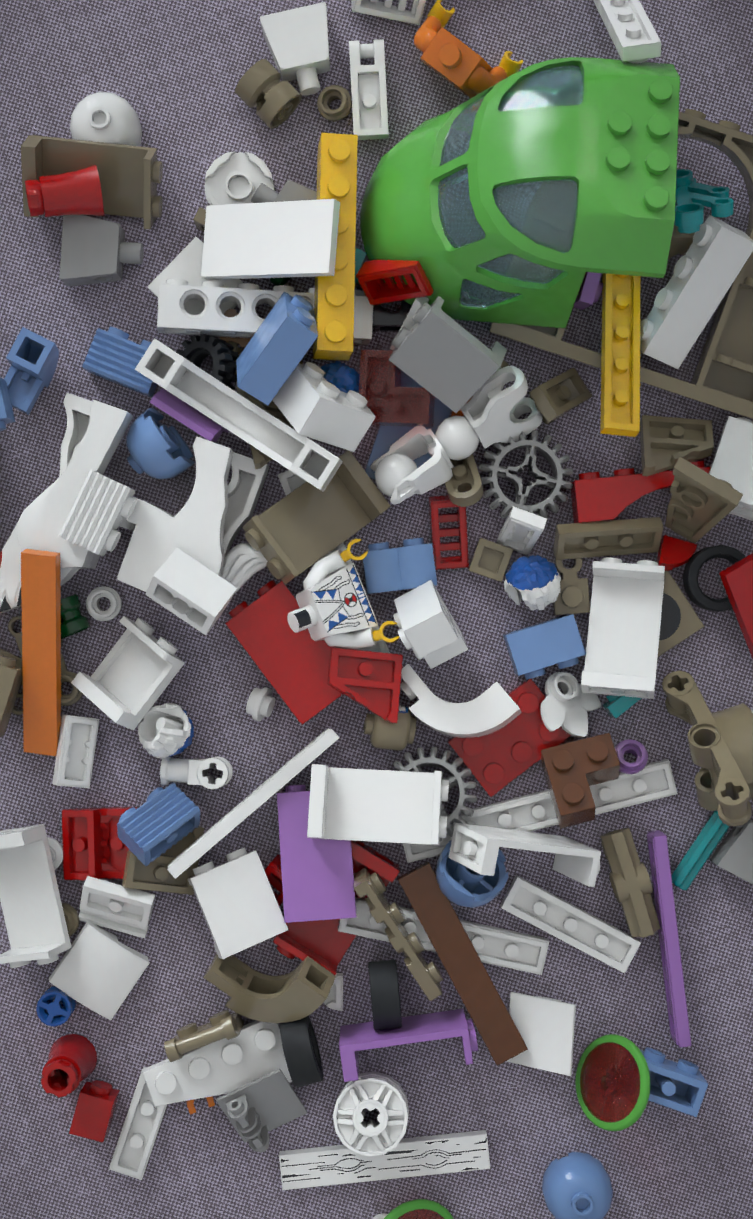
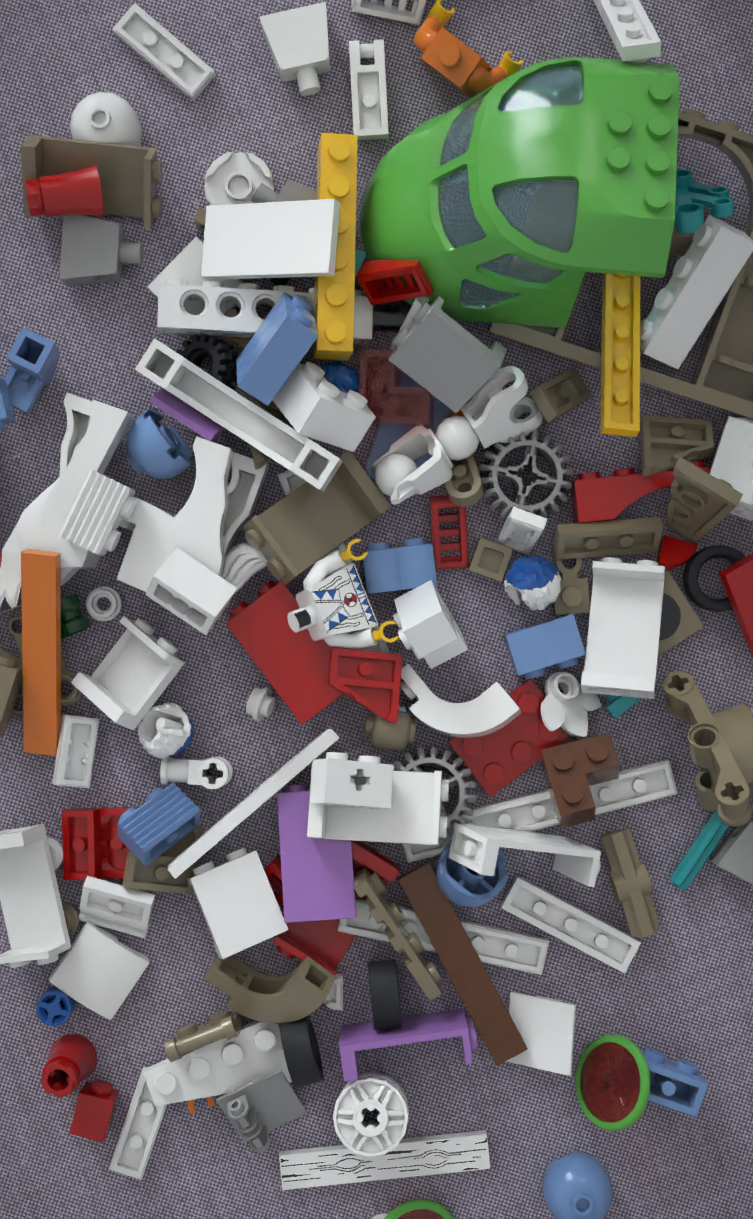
medium blue brick [82,326,157,398] -> none
dark tan wheel [235,59,302,129] -> none
dark tan plate [317,85,352,122] -> none
medium lavender plate [573,272,603,310] -> none
medium lavender plate [615,739,648,774] -> none
medium lavender tile [647,830,691,1047] -> none
none -> white tile [112,3,216,102]
none -> white brick [310,752,394,809]

